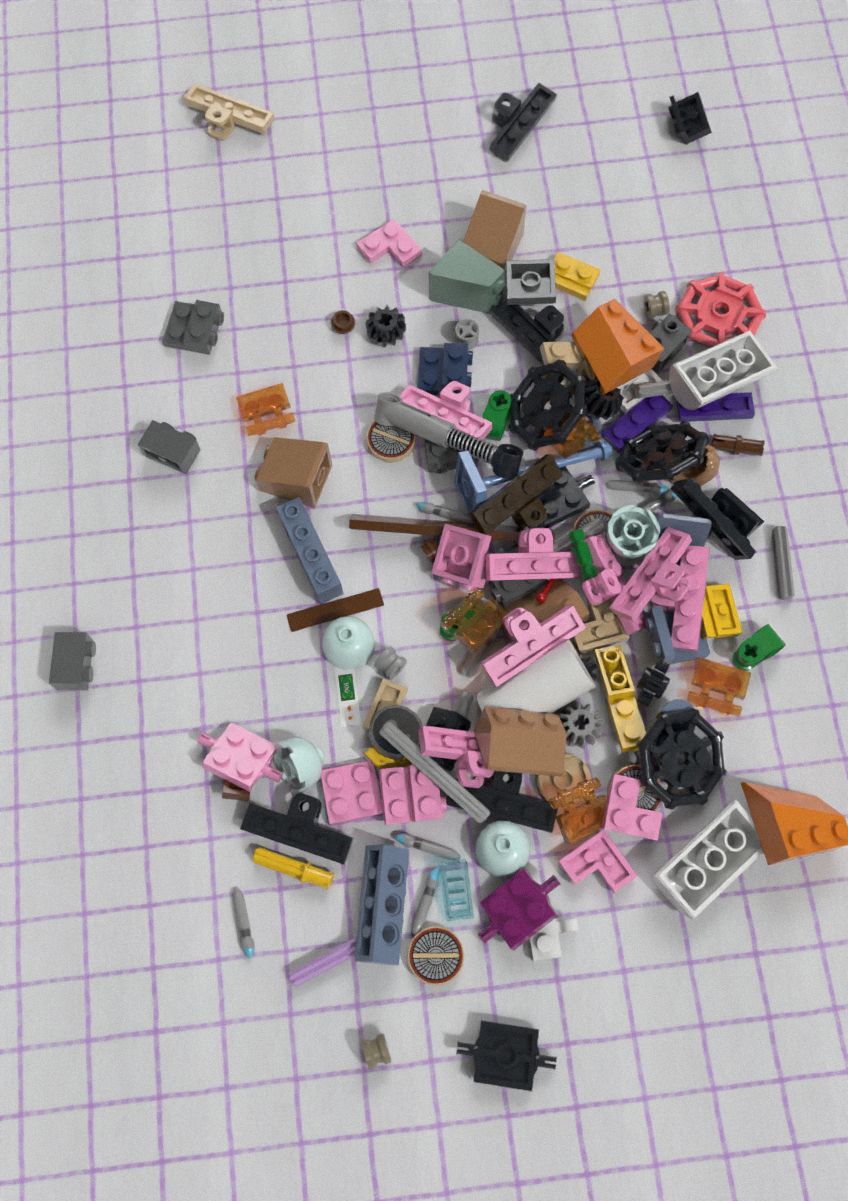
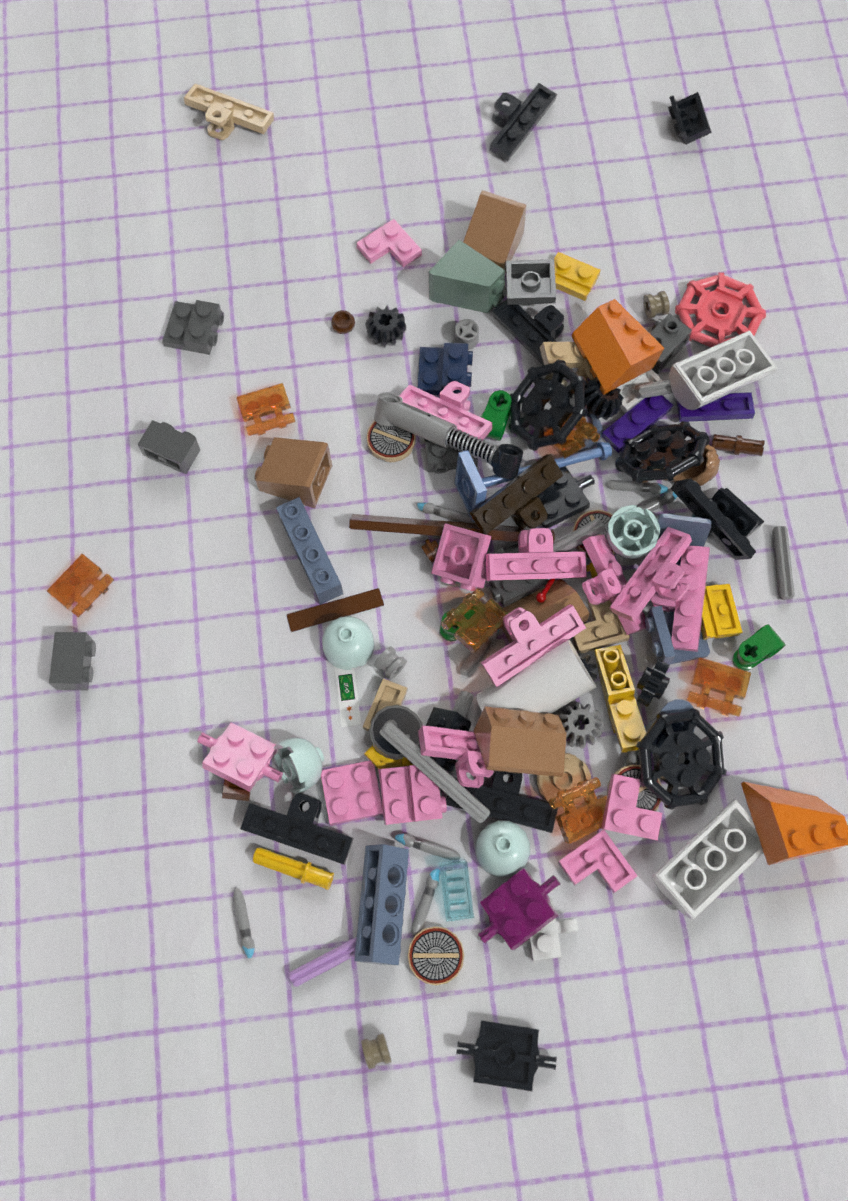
green axle [569,529,598,580] -> none
none -> clear orange plate [47,554,114,618]

